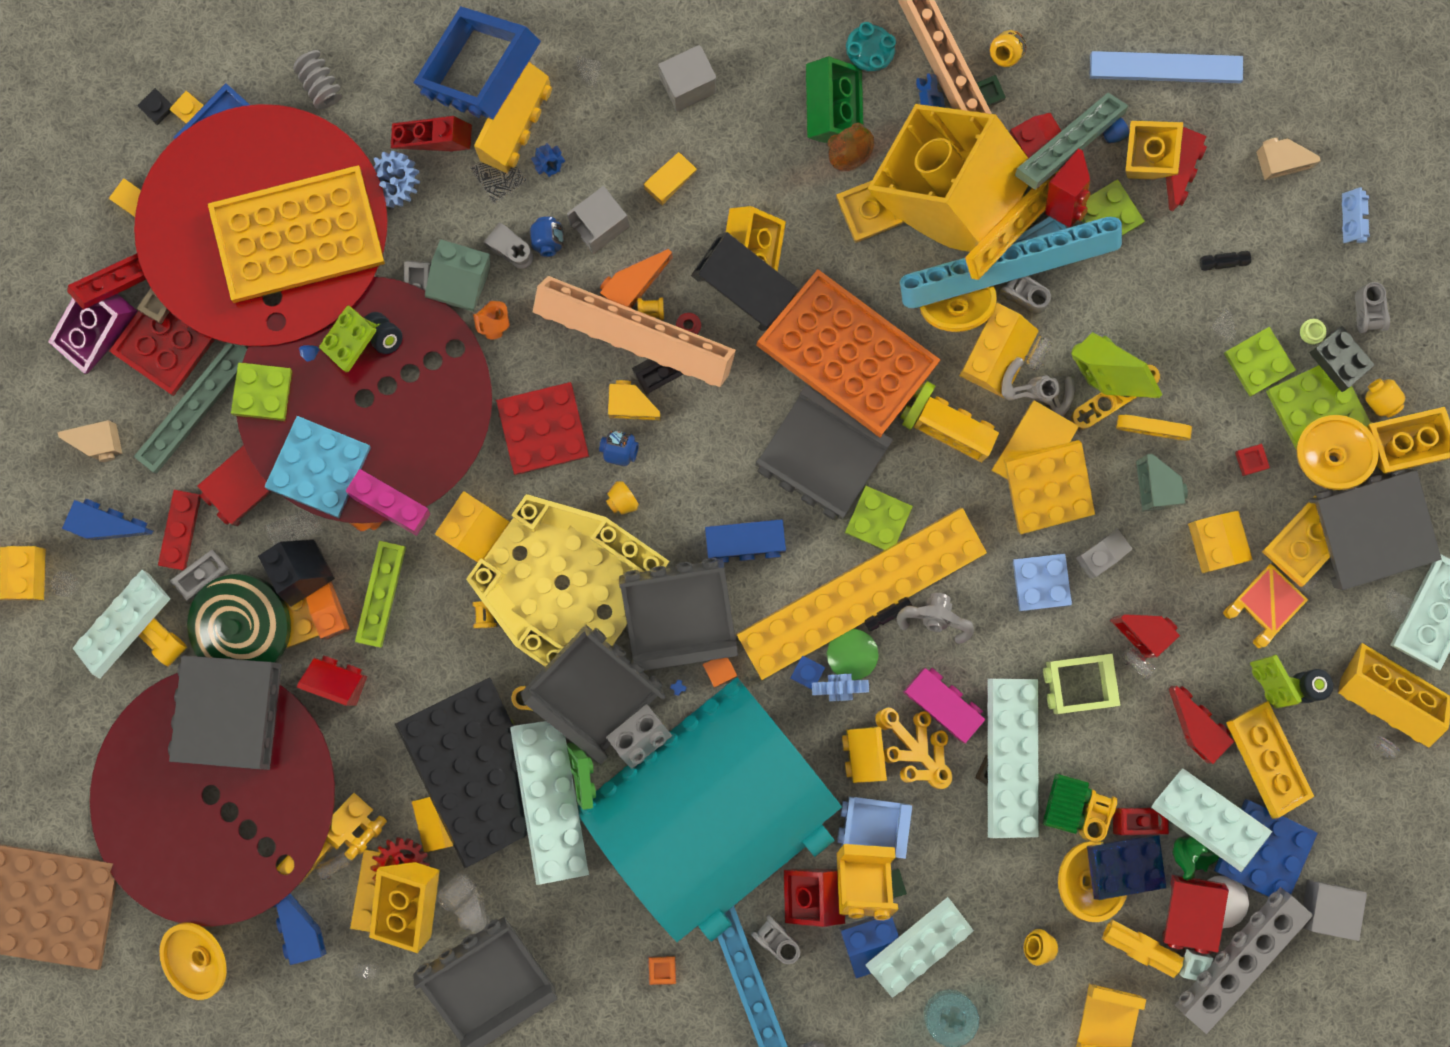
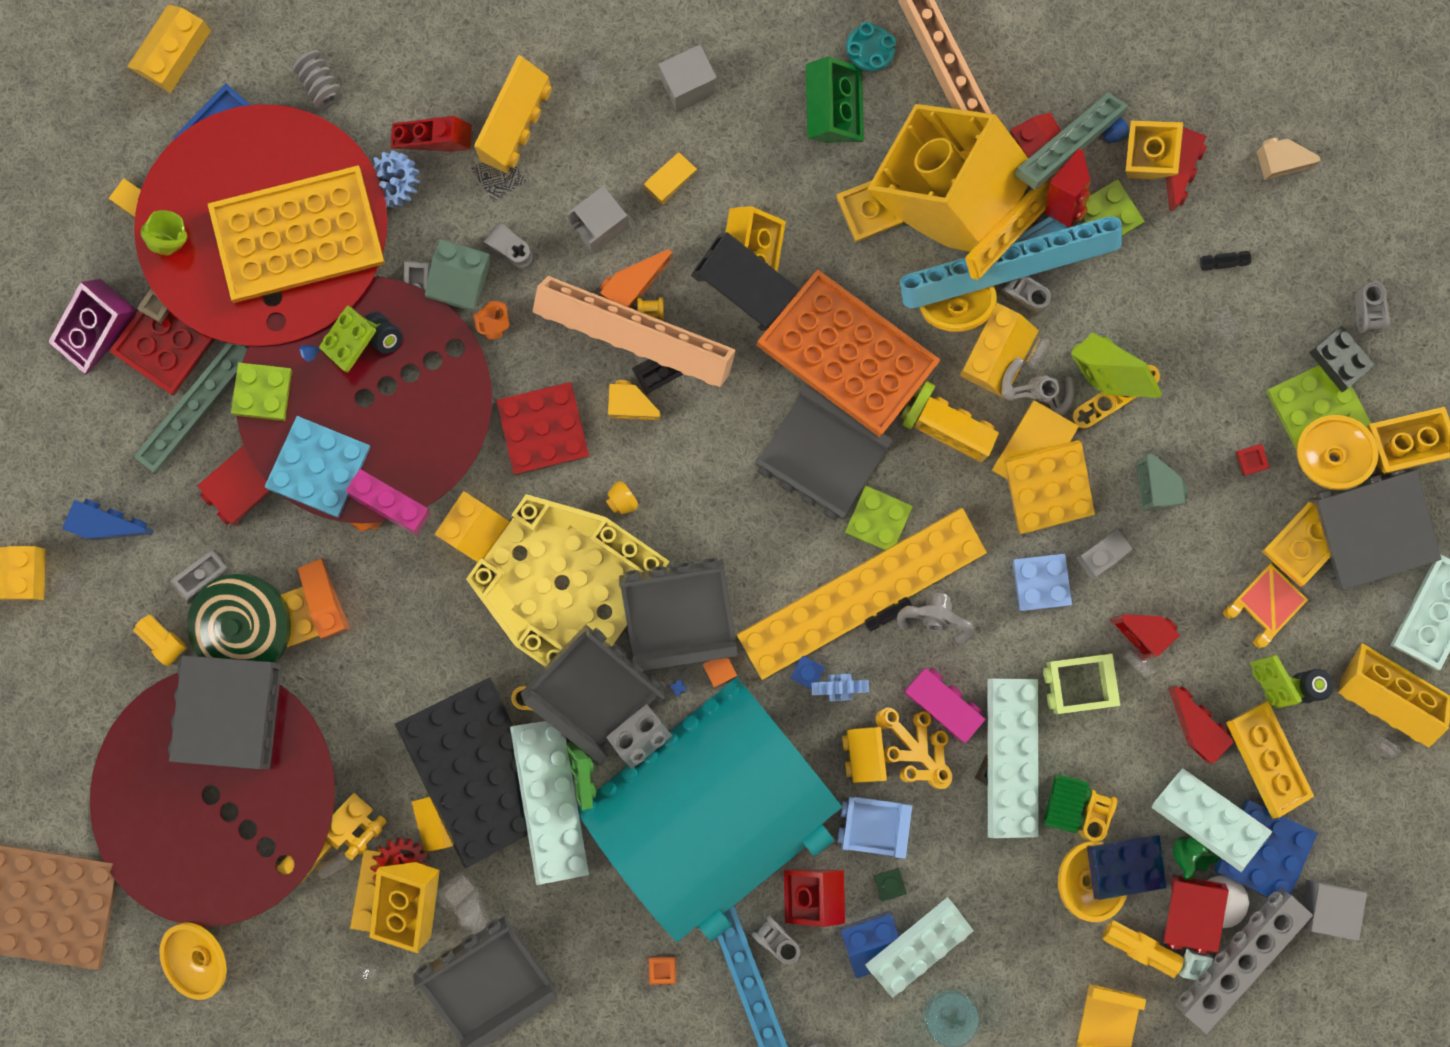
tan slope [58,420,122,462] -> none
red plate [67,253,146,310] -> none
light aqua plate [73,570,170,679] -> none
black plate [137,88,172,125] -> none
red plate [158,490,201,570] -> none
yellow plate [169,91,204,124] -> none
black slope [258,539,335,607] -> none
blue slope [273,893,327,965] -> none
red slope [297,655,368,706] -> none
lime plate [355,541,406,648] -> none
blue window [413,6,541,120] -> none
yellow bush [472,601,497,629] -> none
blue head [530,217,564,257] -> none
blue gear [531,143,565,177] -> none
blue head [599,430,639,466] -> none
red plate [676,313,701,335] -> none
blue brick [705,519,786,563] -> none
bright green dish [827,629,879,680] -> none
clear orange dish [828,123,874,171] -> none
yellow panel [836,844,898,920] -> none
blue plate [916,73,945,108] -> none
dark green plate [977,75,1006,107] -> none
yellow head [990,30,1027,67] -> none
yellow cone [1024,929,1058,966] -> none
light blue tile [1090,51,1243,83] -> none
red slope [1113,808,1169,835] -> none
yellow beam [1116,415,1192,441] -> none
yellow slope [1188,511,1253,573] -> none
lime plate [1223,327,1296,397] -> none
yellowish green plate [1300,319,1327,345] -> none
light blue hinge [1342,187,1370,243] -> none
yellow head [1365,378,1406,418] -> none
none -> yellow slope [127,4,211,93]
none -> lime piece [140,210,187,255]

